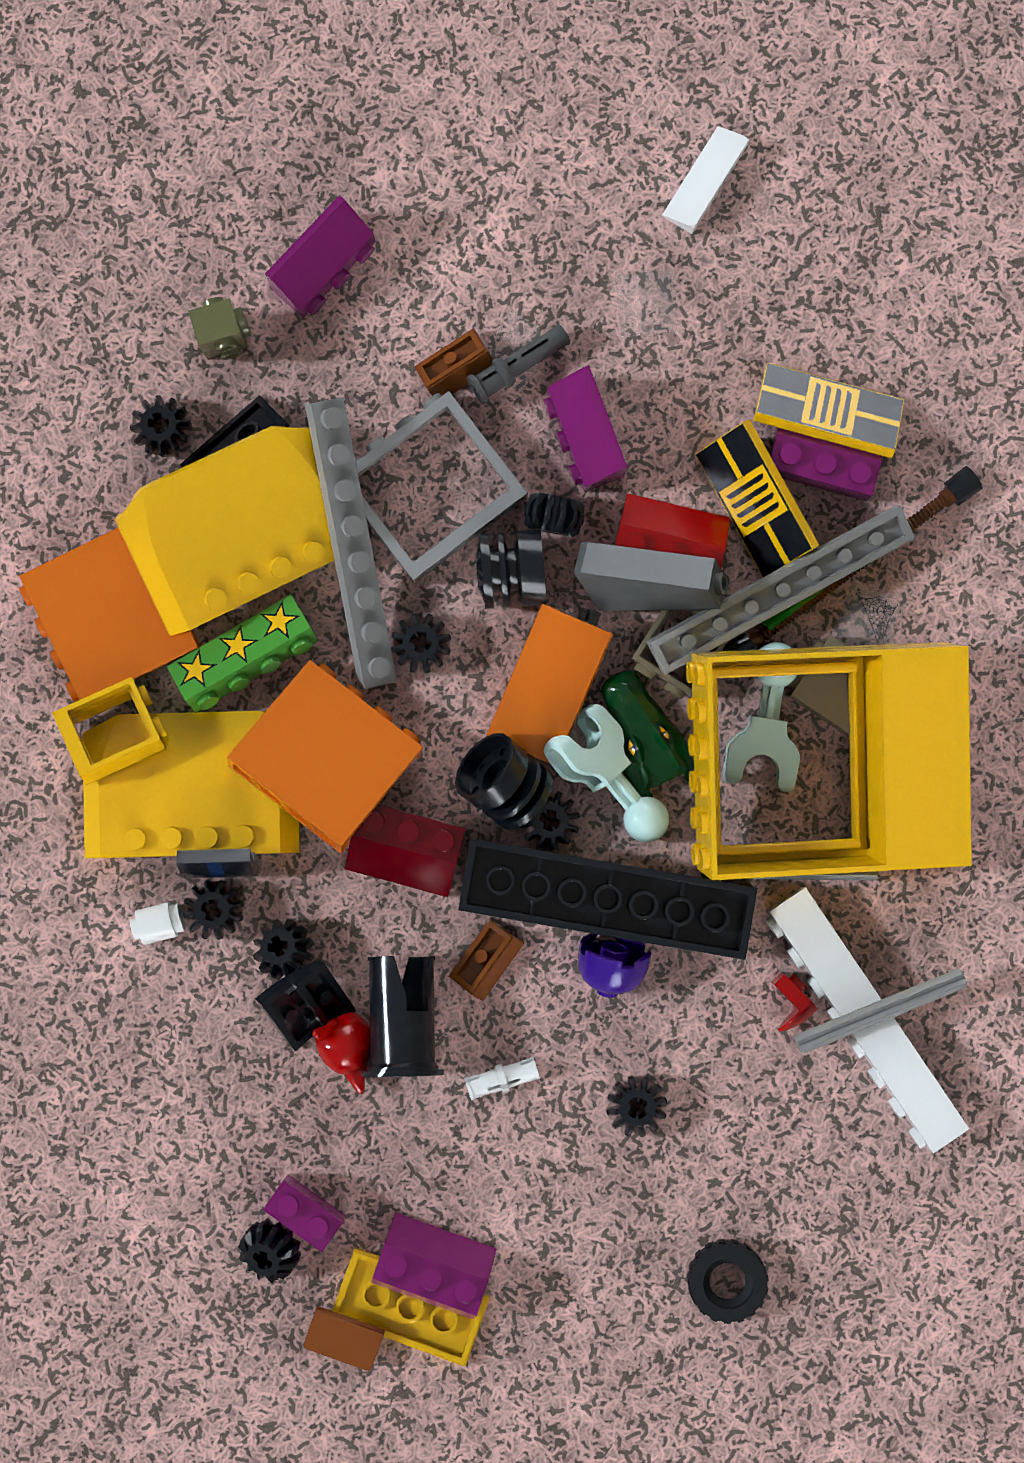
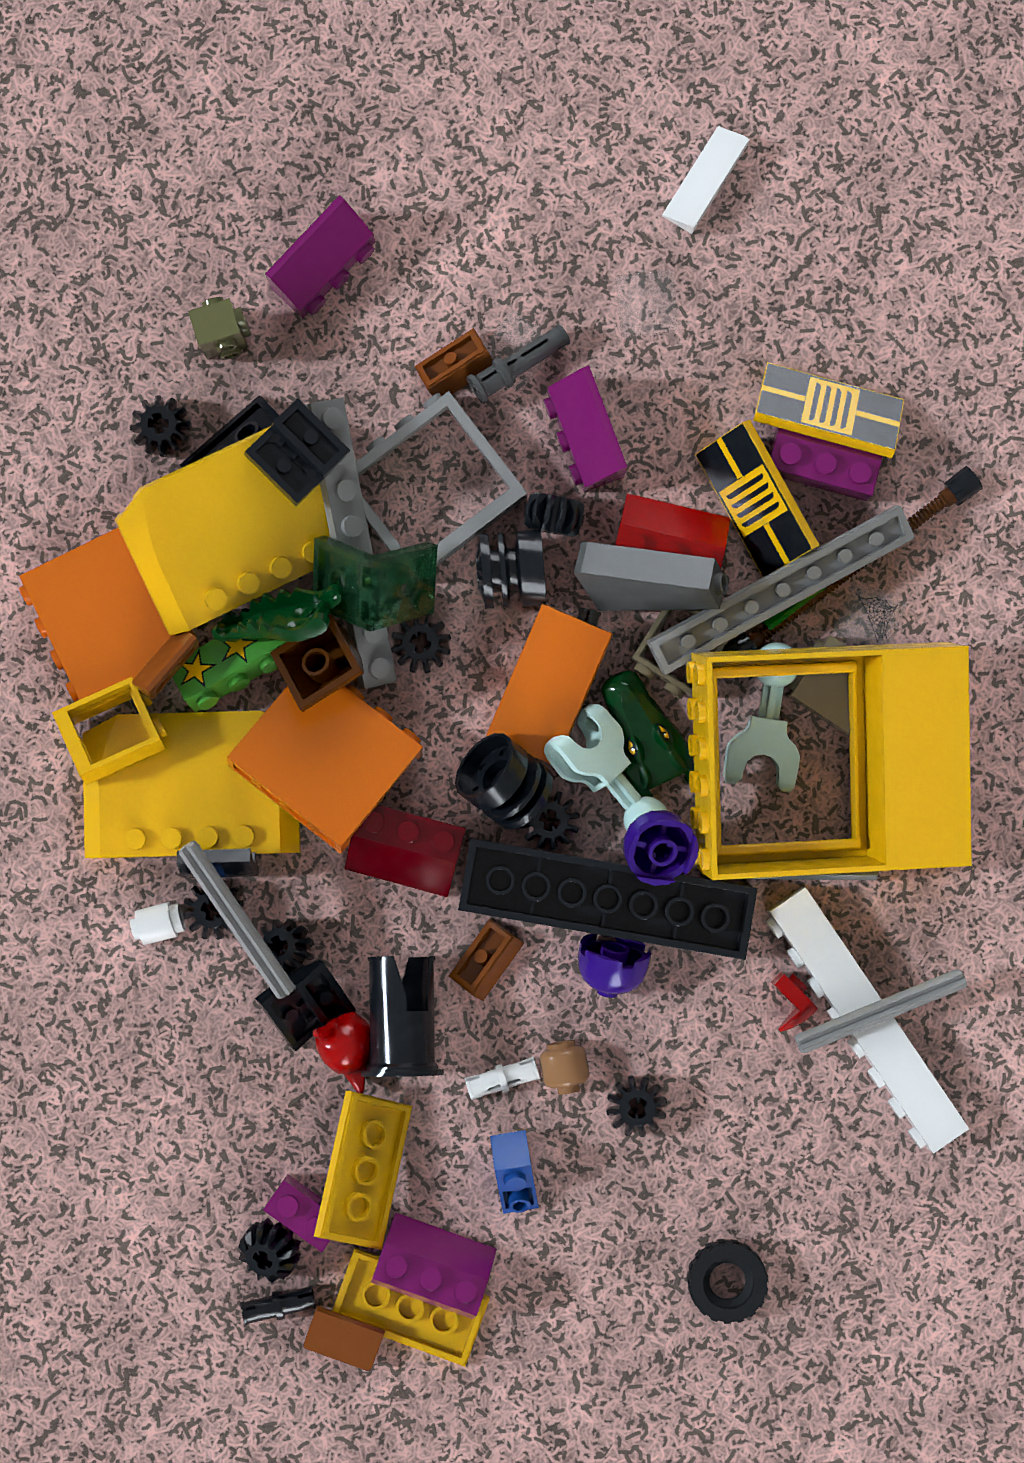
none -> dark orange slope [132,632,198,699]
none -> light grey axle [179,841,294,999]
none -> dark green animal [212,584,344,642]
none -> black pin [240,1285,316,1326]
none -> black slope [244,399,350,506]
none -> reddish brown slope [270,614,364,712]
none -> clear green bracket [313,535,438,632]
none -> yellow tile [314,1091,412,1250]
none -> blue slope [490,1130,539,1214]
none -> medium nougat head [540,1040,590,1095]
none -> dark purple cylinder [623,810,699,886]

